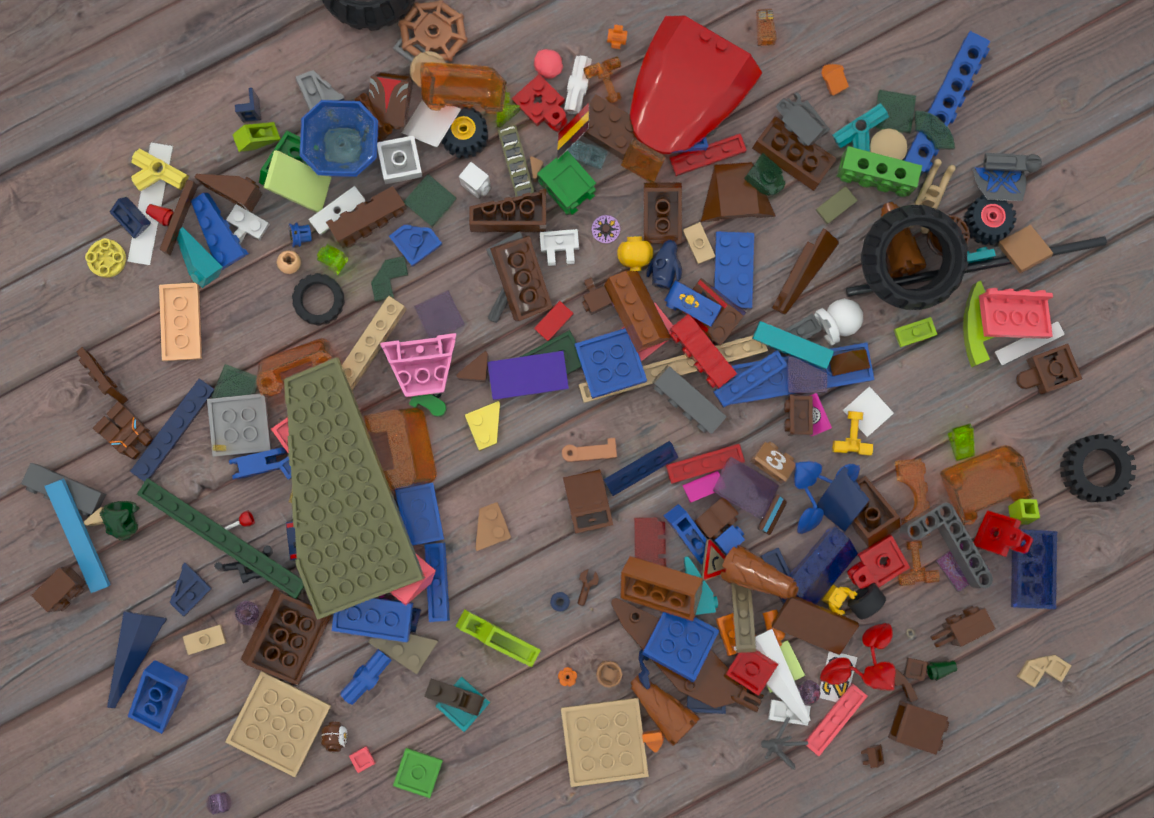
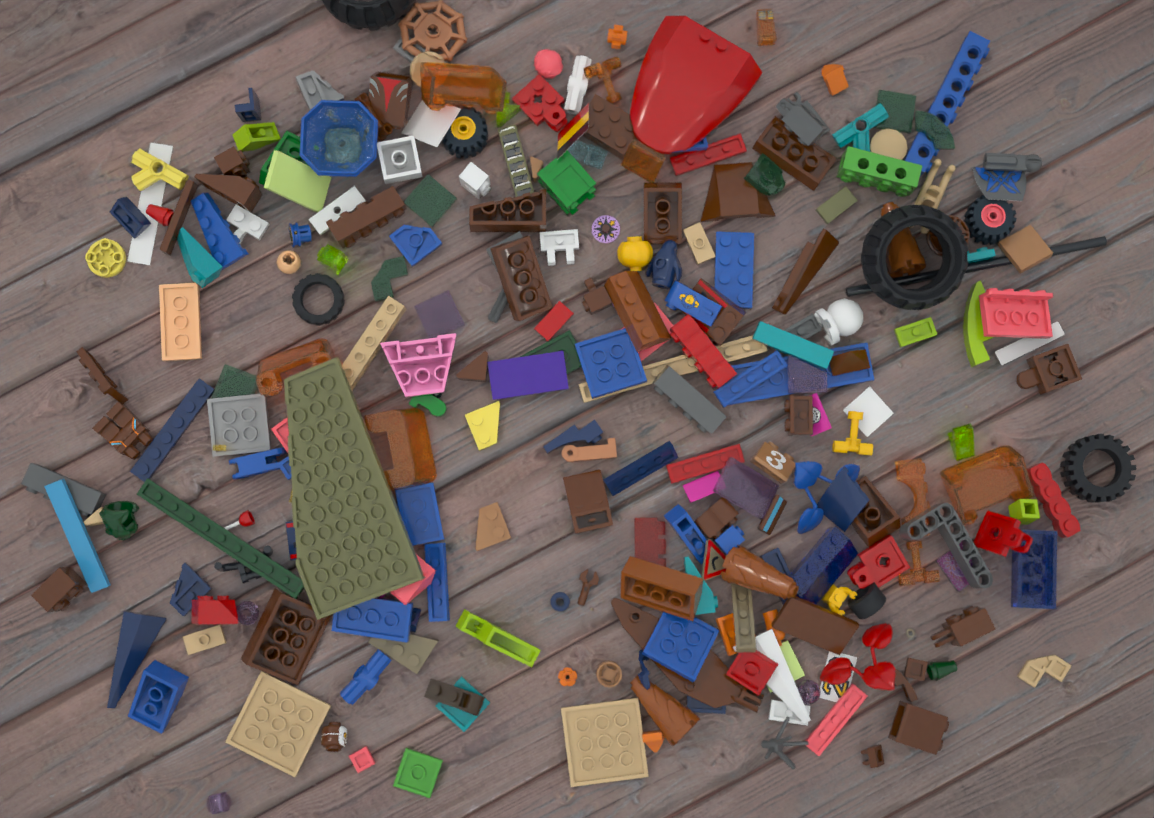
none -> red slope [191,596,238,624]
none -> reddish brown brick [214,146,250,178]
none -> dark blue slope [543,419,603,454]
none -> red brick [1024,462,1081,538]

